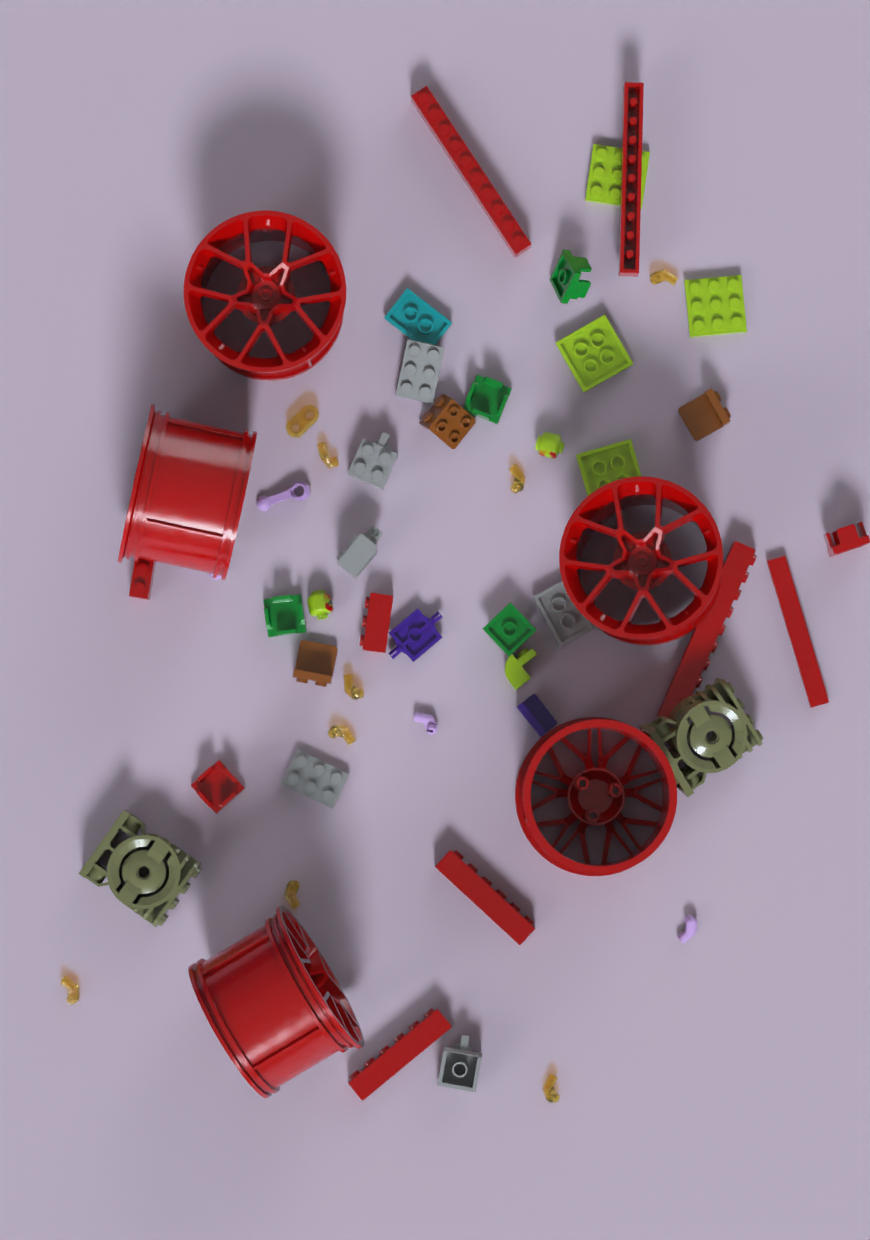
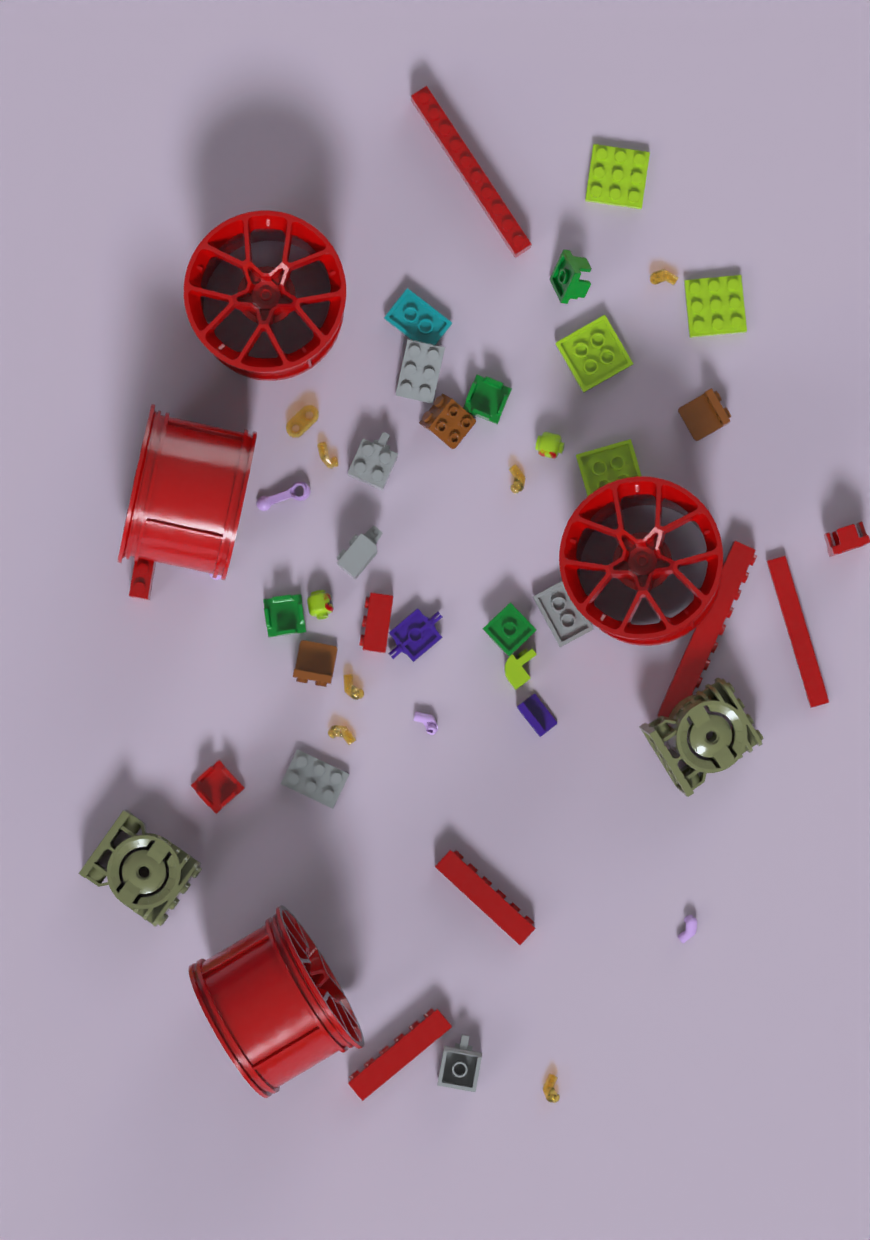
clear yellow arm [60,976,80,1004] -> none
clear yellow arm [284,880,301,909] -> none
red wheel [515,717,677,876] -> none
red brick [618,82,644,277] -> none

